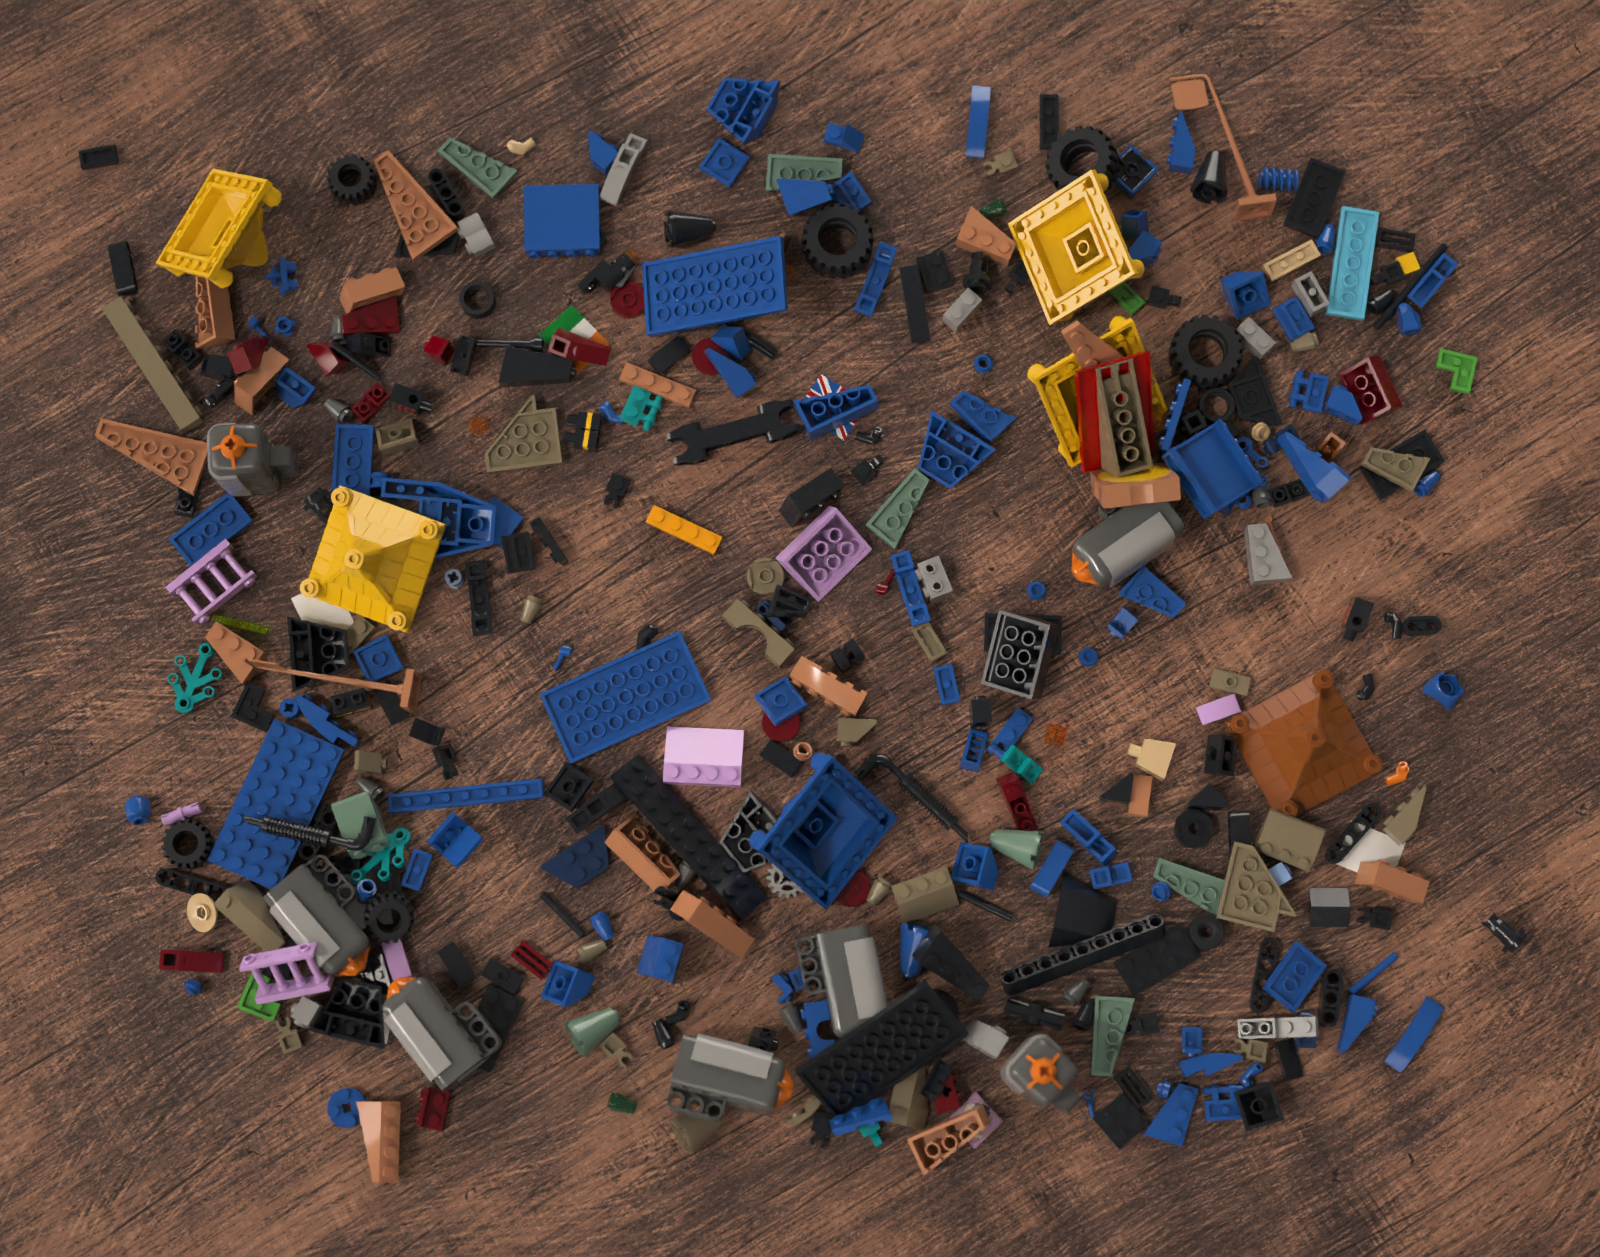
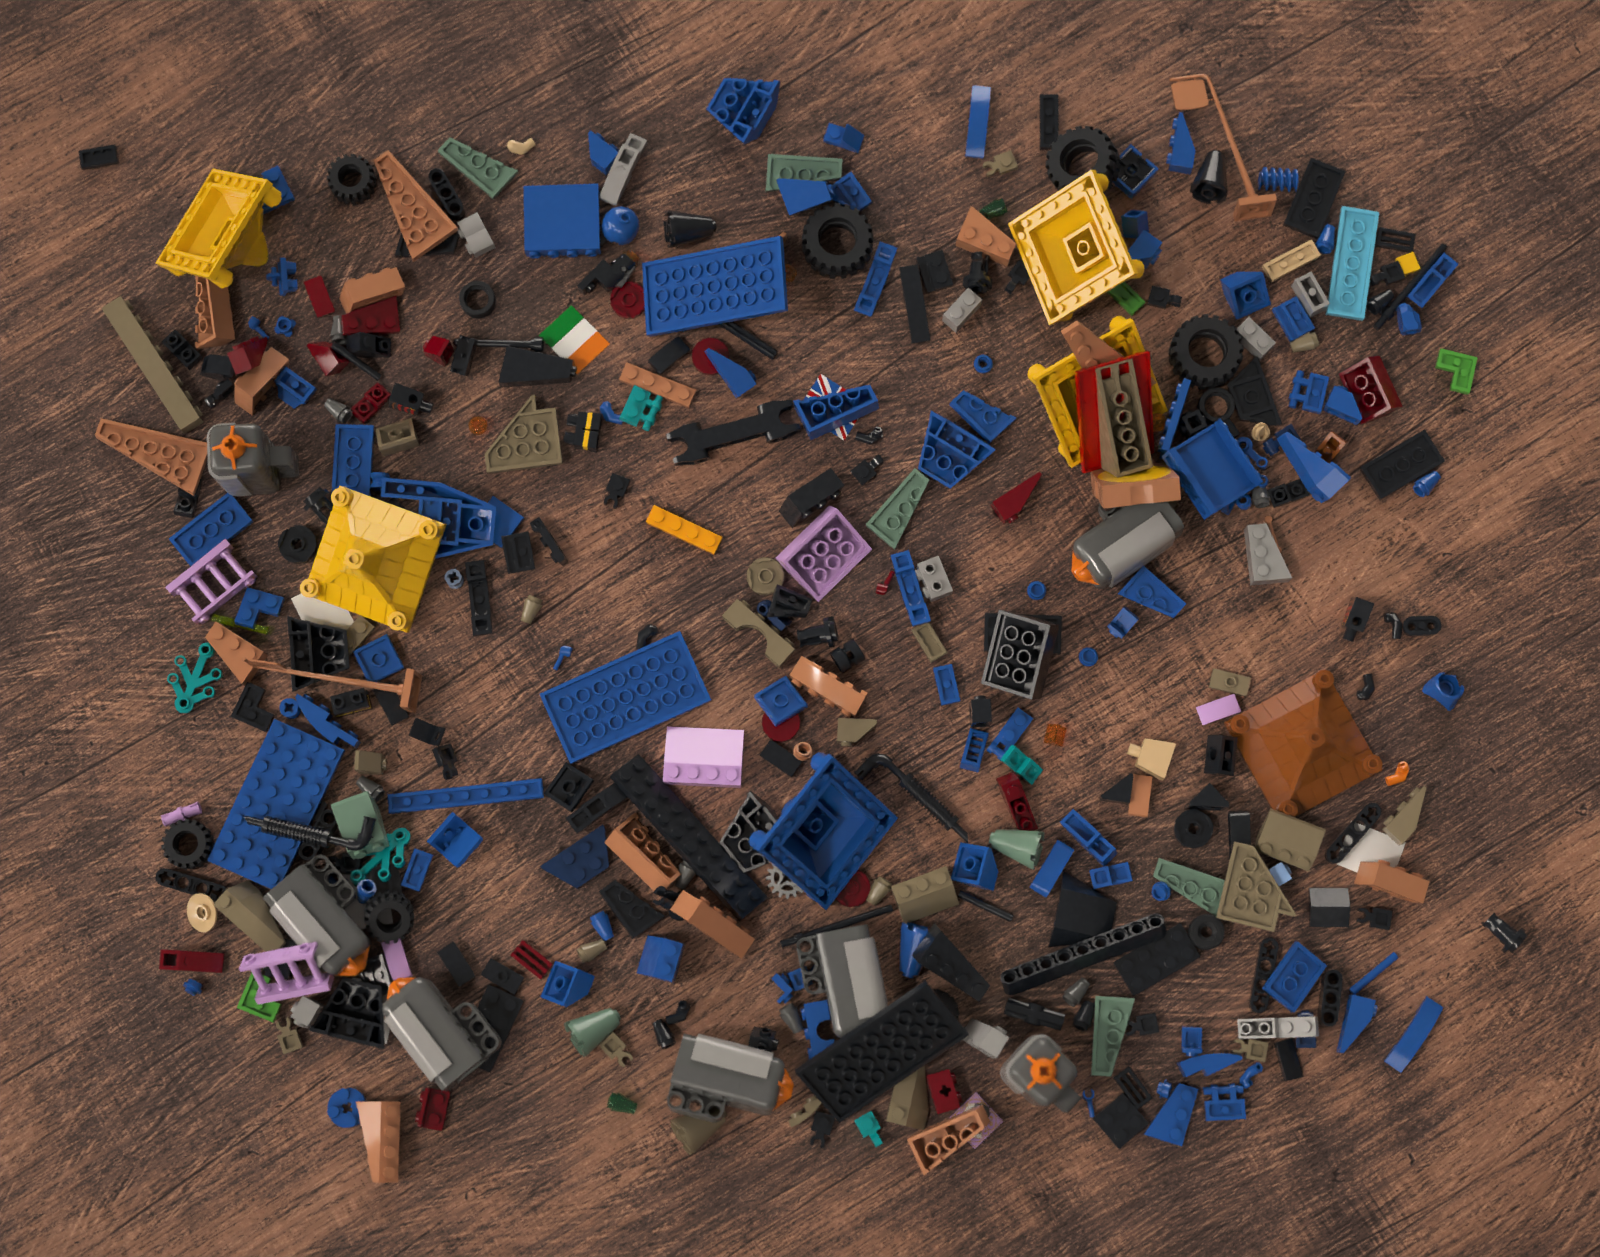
black beam [108,241,138,296] -> none
blue head [124,795,152,825] -> none
black bar [539,891,586,938] -> none
dark red slope [548,327,612,366] -> none
blue tile [699,138,750,188] -> none
blue slope [711,326,751,362] -> none
blue wing [829,1097,894,1136] -> none
black hinge [919,1058,954,1102] -> none
black slope [1234,1081,1284,1131] -> none
dark tan wing [1361,447,1430,492] -> none
none -> blue plate [234,587,284,629]
none -> blue plate [261,166,295,215]
none -> black plate [278,525,317,564]
none -> dark red slope [304,275,335,318]
none -> black wing [599,880,665,940]
none -> blue cylinder [601,206,639,245]
none -> black bar [780,904,893,948]
none -> black piece [797,616,839,648]
none -> dark red slope [991,471,1042,525]

